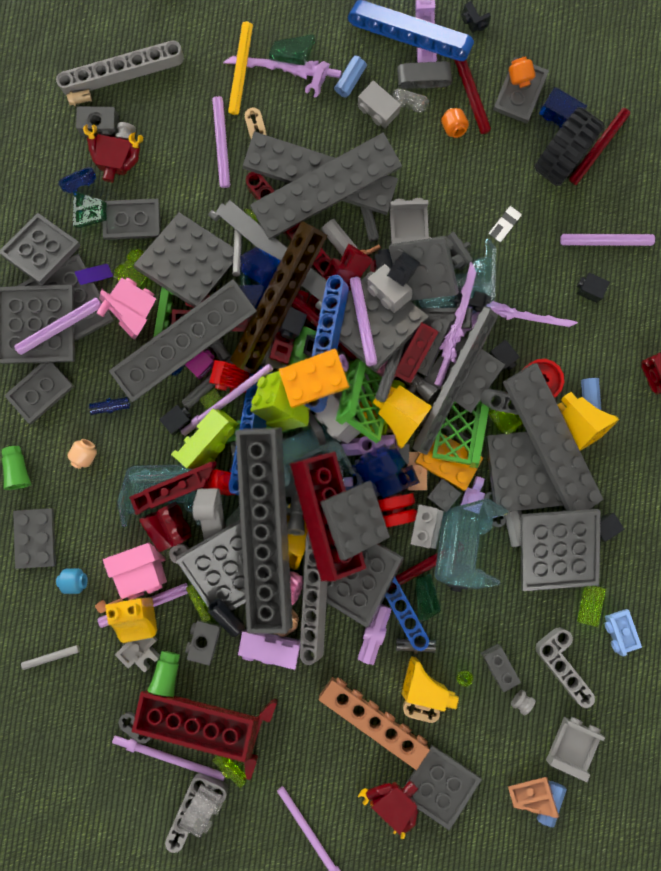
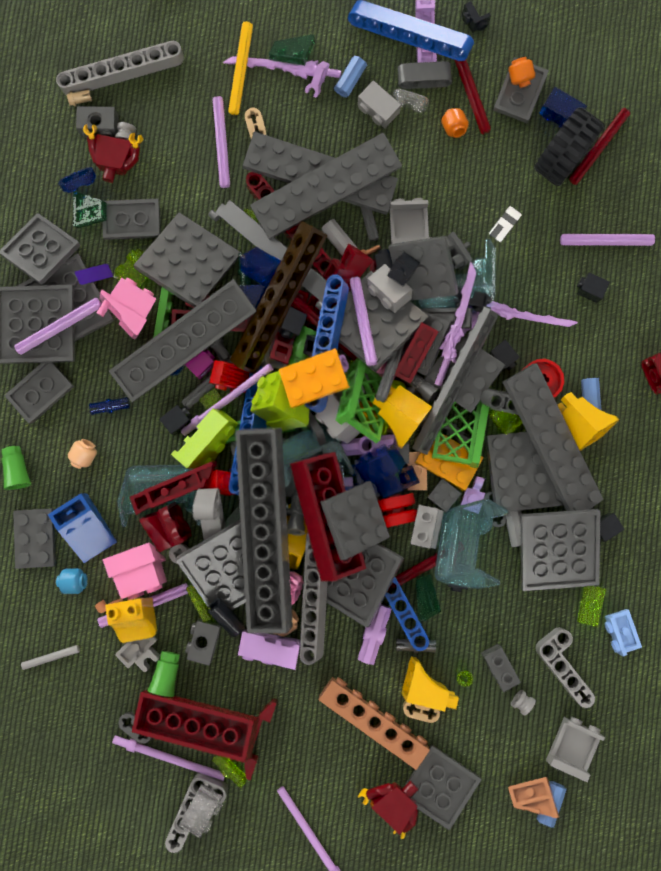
light grey bar [233,229,242,277] -> none
none -> slope [48,493,117,563]

